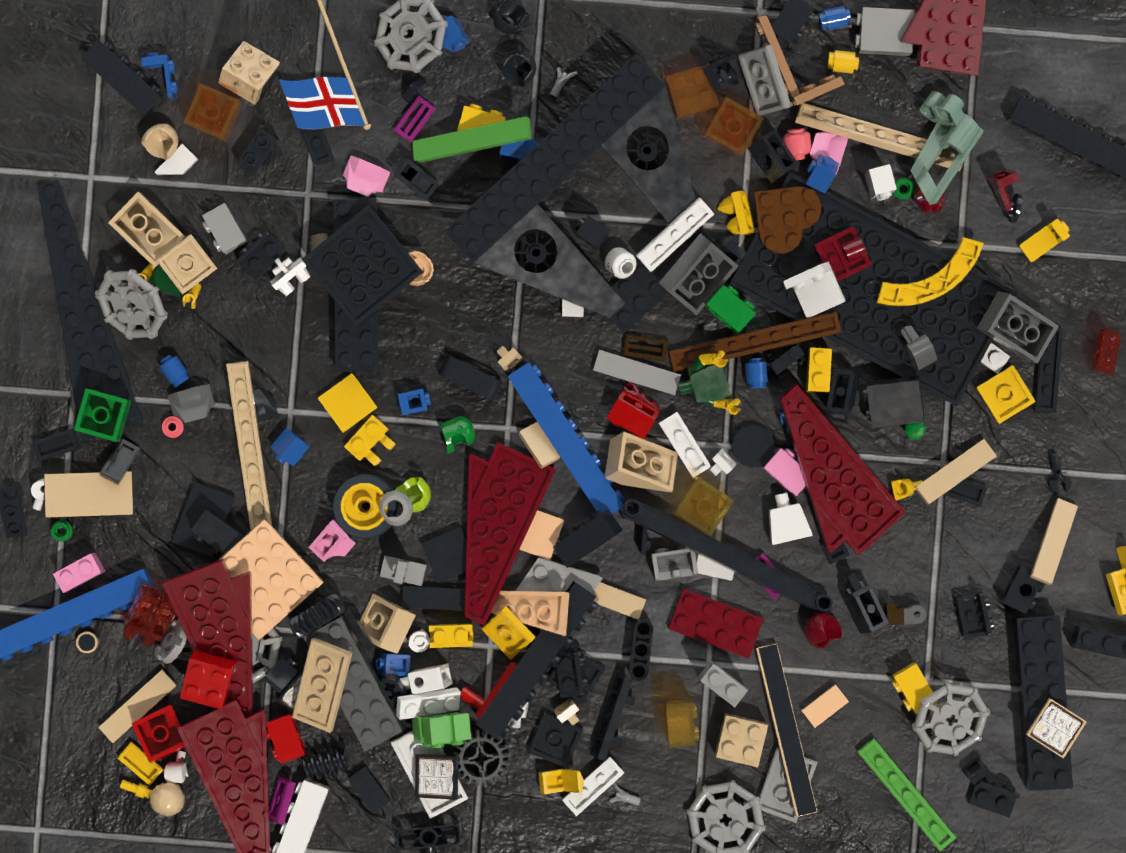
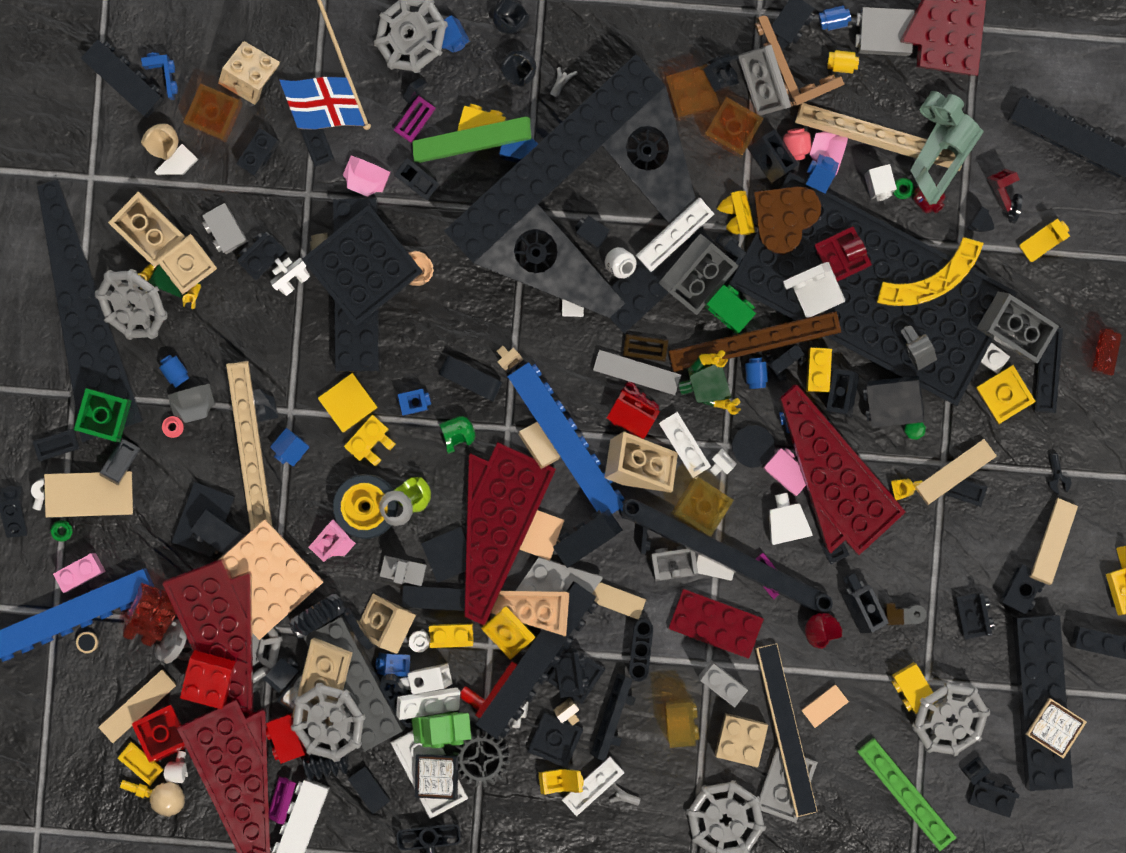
none -> light grey plate [291,683,366,762]
none -> black tile [968,207,995,232]

